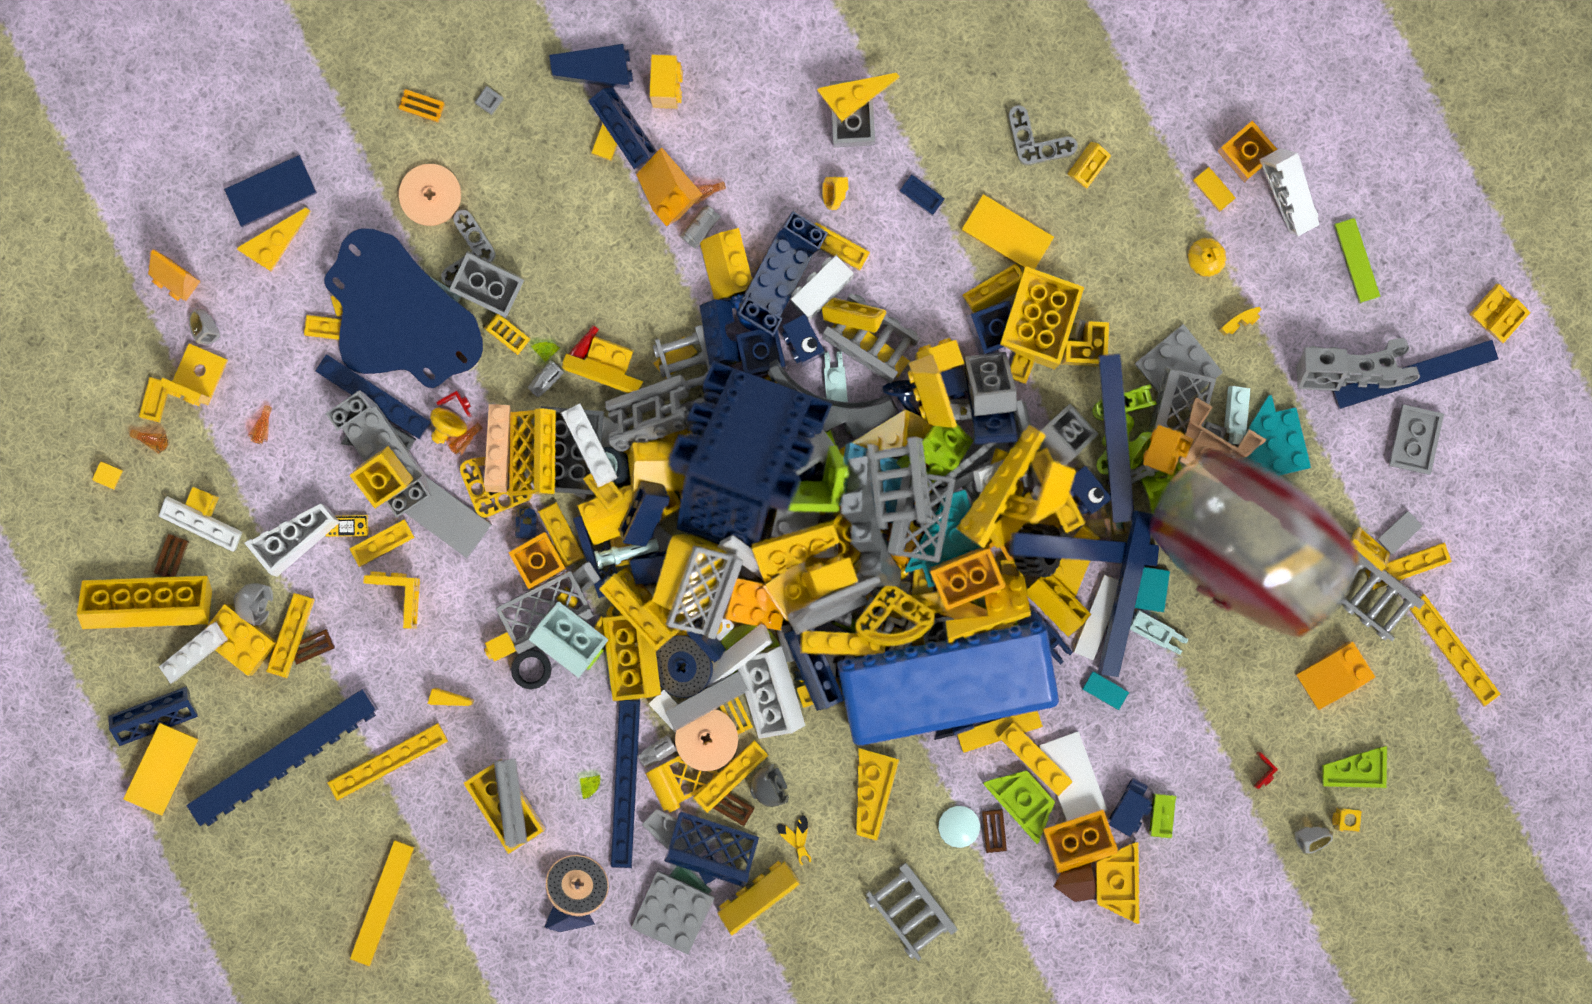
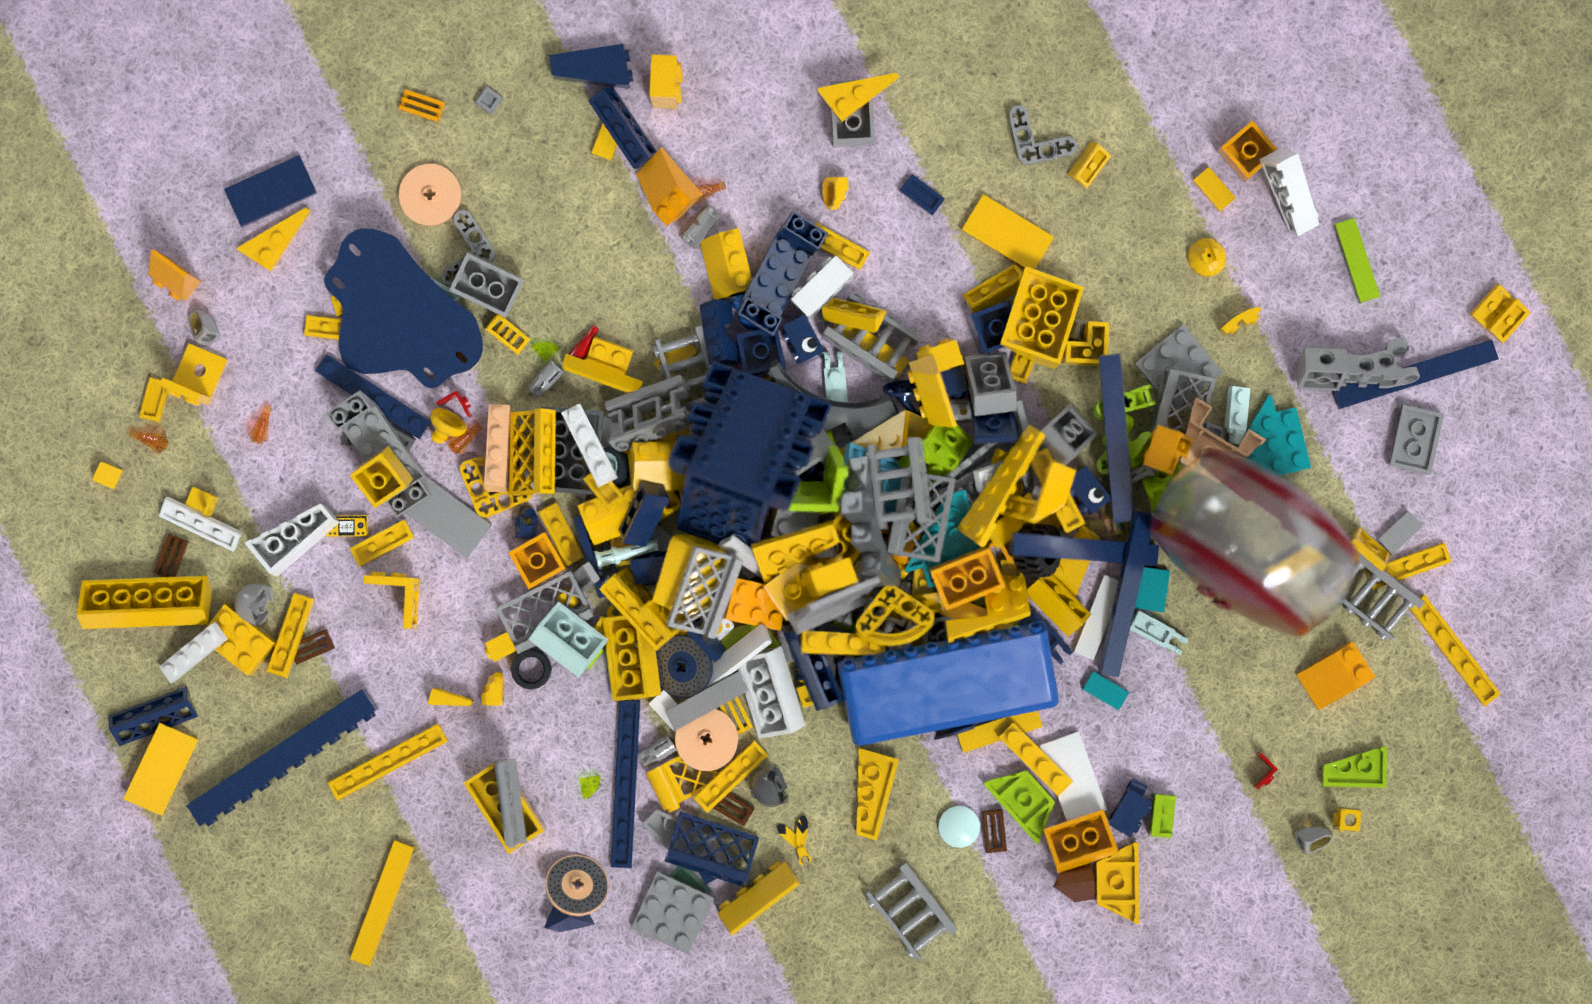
none -> yellow rock [482,672,504,706]

